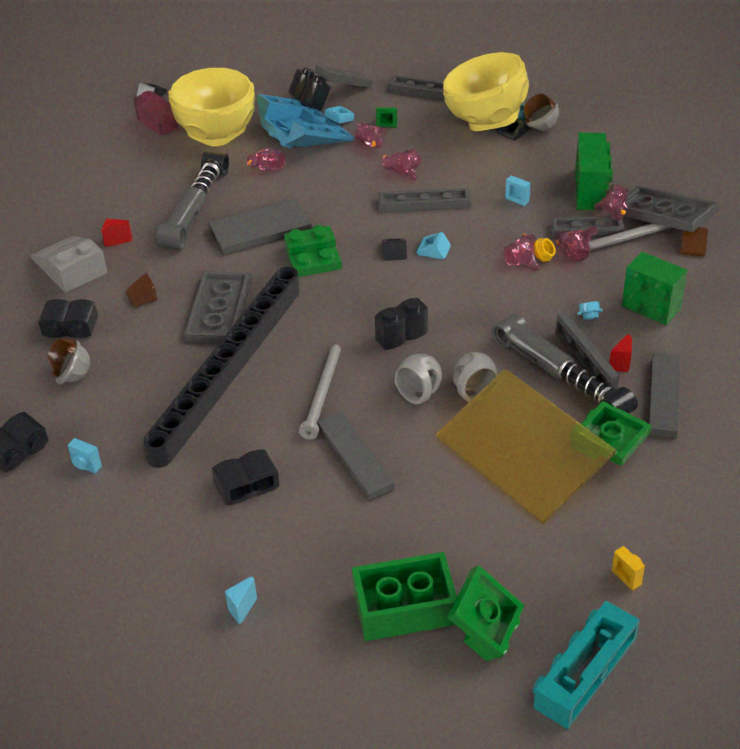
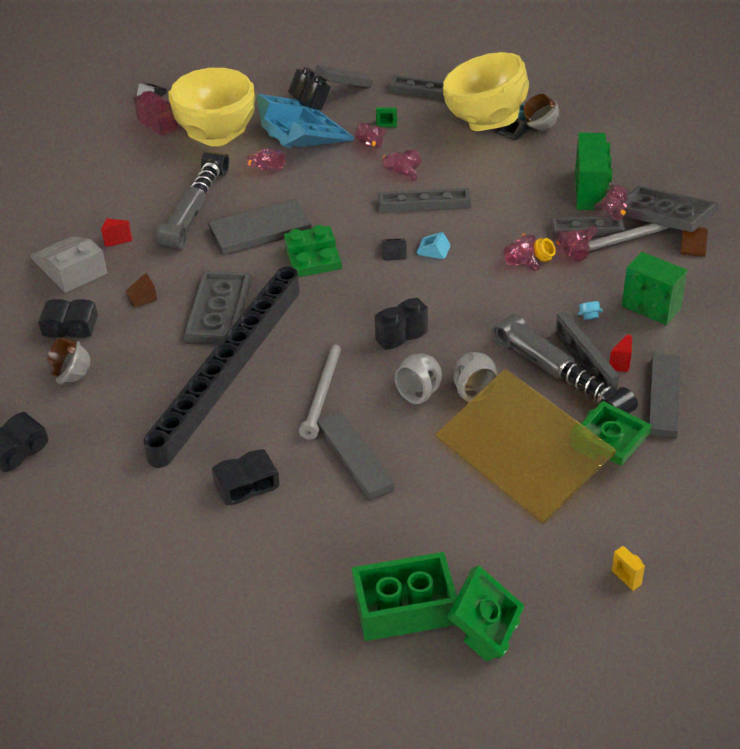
medium azure plate [67,438,102,474] -> none
medium azure slope [225,576,257,624] -> none
medium azure tile [324,106,355,124] -> none
medium azure plate [505,175,531,206] -> none
teal brick [532,601,640,730] -> none

